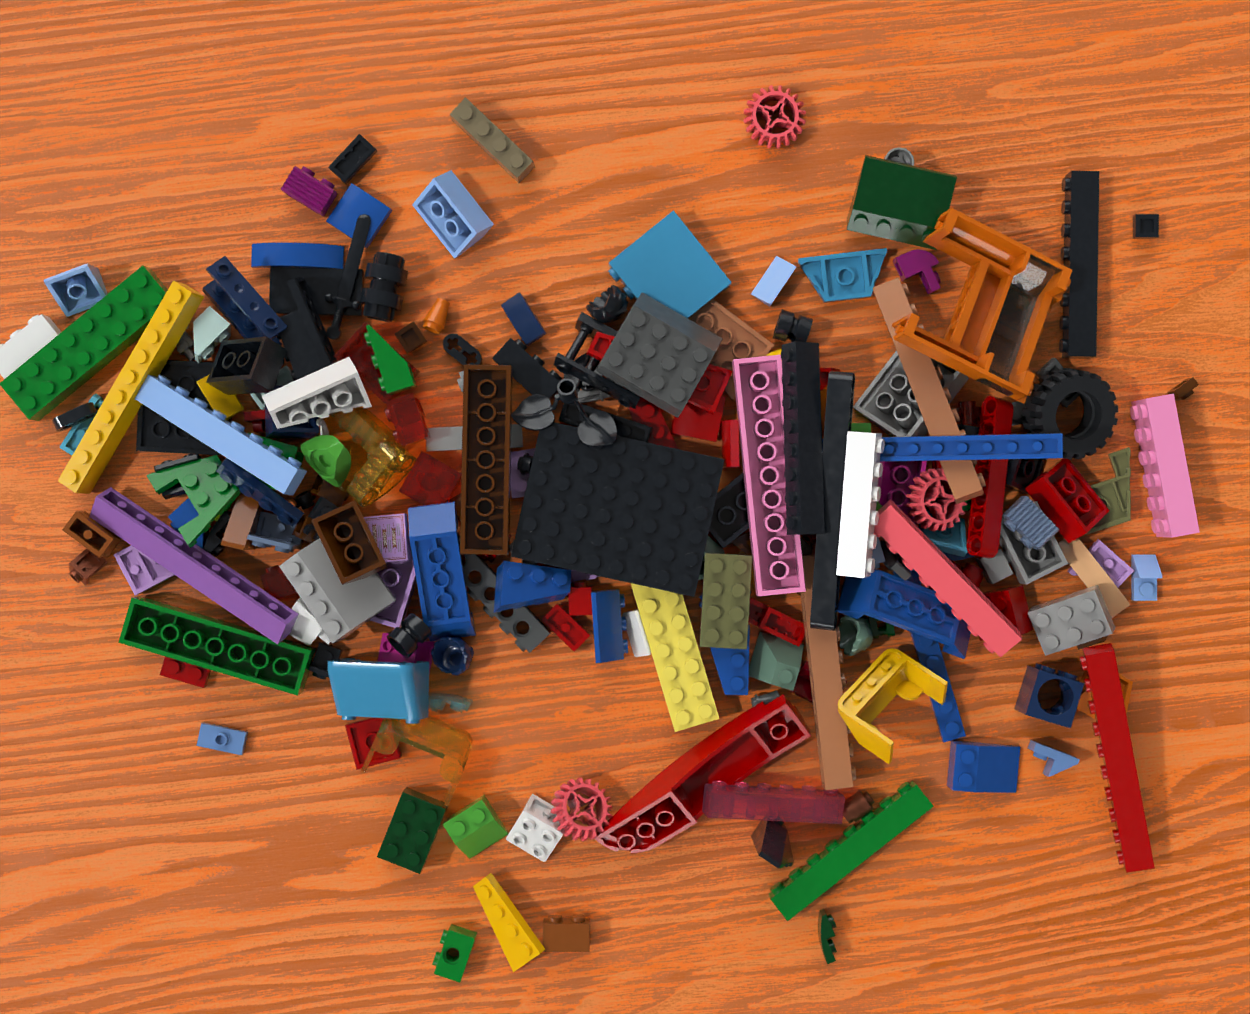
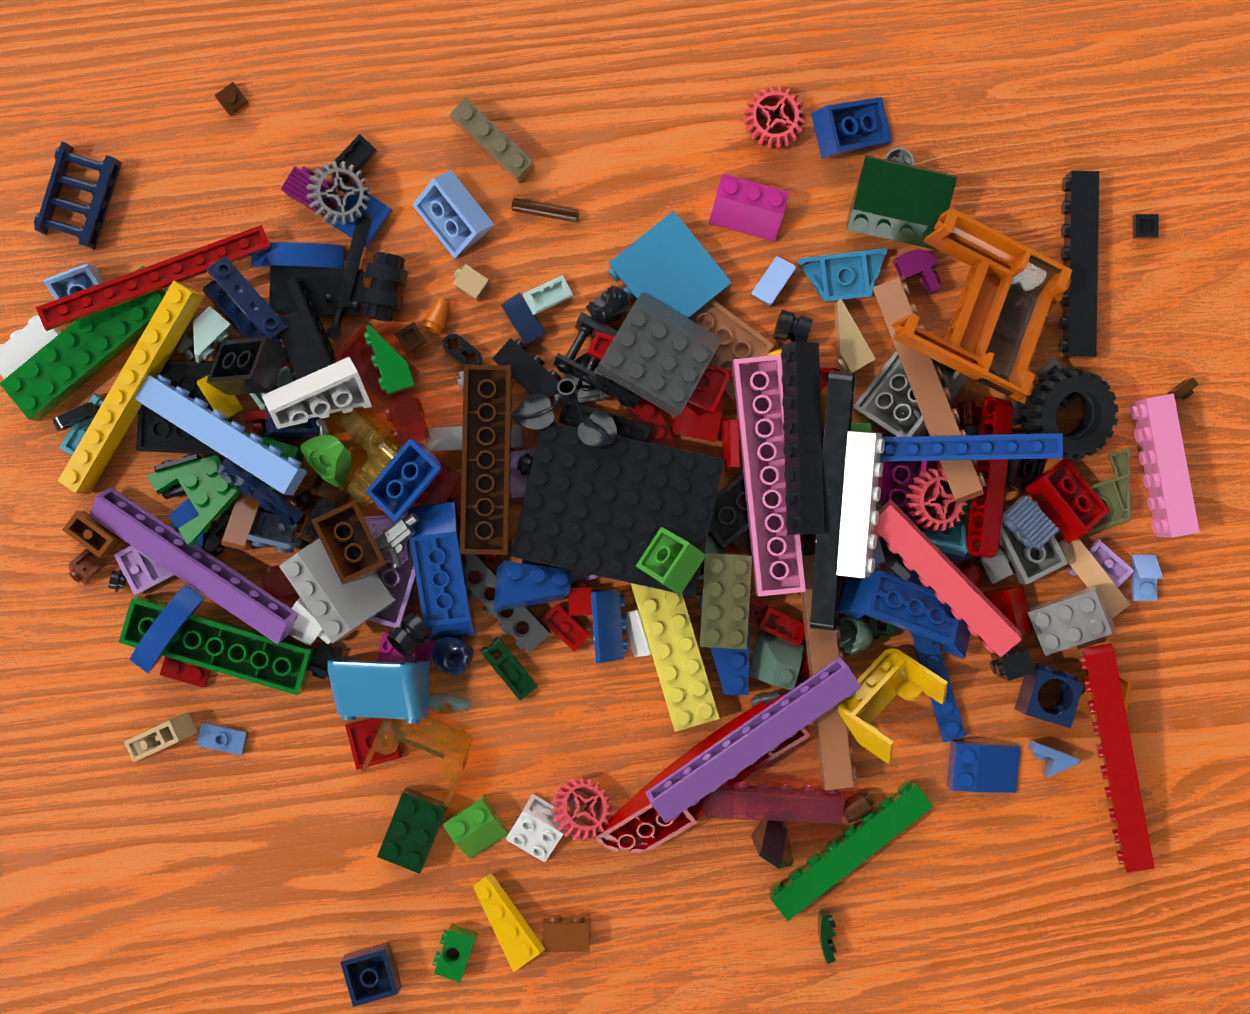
none -> dark blue fence [34,141,122,250]
none -> red plate [36,225,271,331]
none -> black plate [108,570,126,592]
none -> tan slope [124,712,198,762]
none -> blue slope [129,584,205,673]
none -> reddish brown plate [214,82,249,116]
none -> light grey gear [306,161,370,225]
none -> dark blue brick [340,942,402,1007]
none -> blue slope [365,438,442,523]
none -> flat silver piece [375,513,419,569]
none -> tan brick [453,264,490,302]
none -> dark green plate [480,636,538,700]
none -> reddish brown axle [511,198,579,223]
none -> light aqua plate [523,275,574,315]
none -> bright green slope [636,527,706,595]
none -> medium lavender brick [645,657,861,823]
none -> dark pink slope [709,174,790,242]
none -> blue slope [811,97,892,159]
none -> tan slope [834,299,876,372]
none -> black brick [989,646,1035,681]

